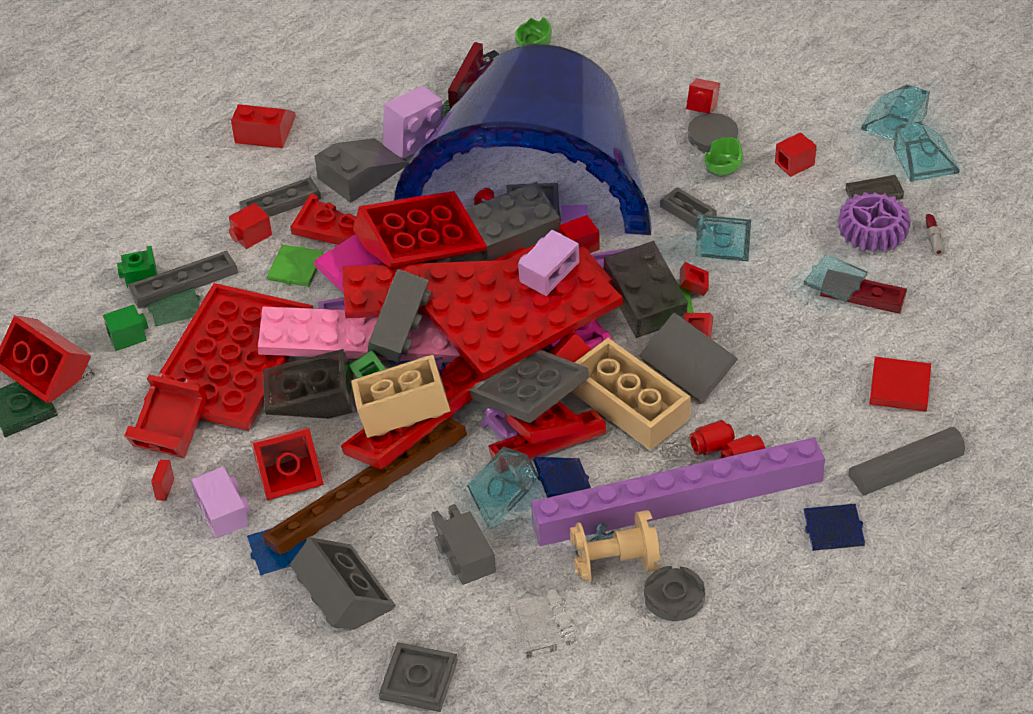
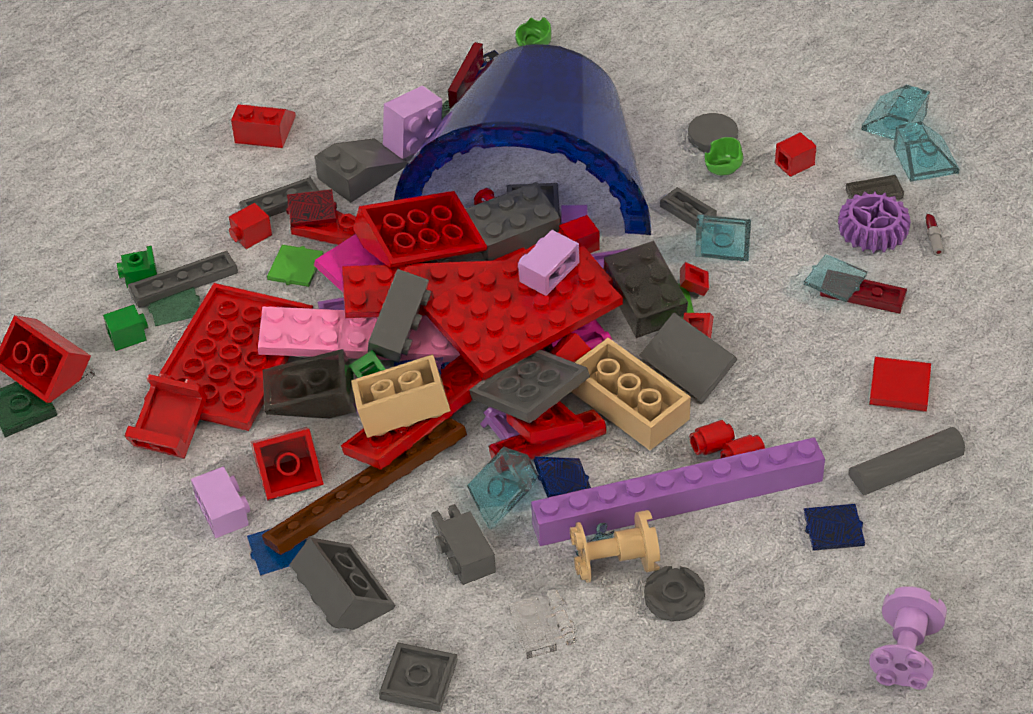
red tile [151,459,174,501] -> none
red brick [686,78,720,114] -> none
none -> dark red piece [286,189,337,227]
none -> lavender piece [869,587,947,690]

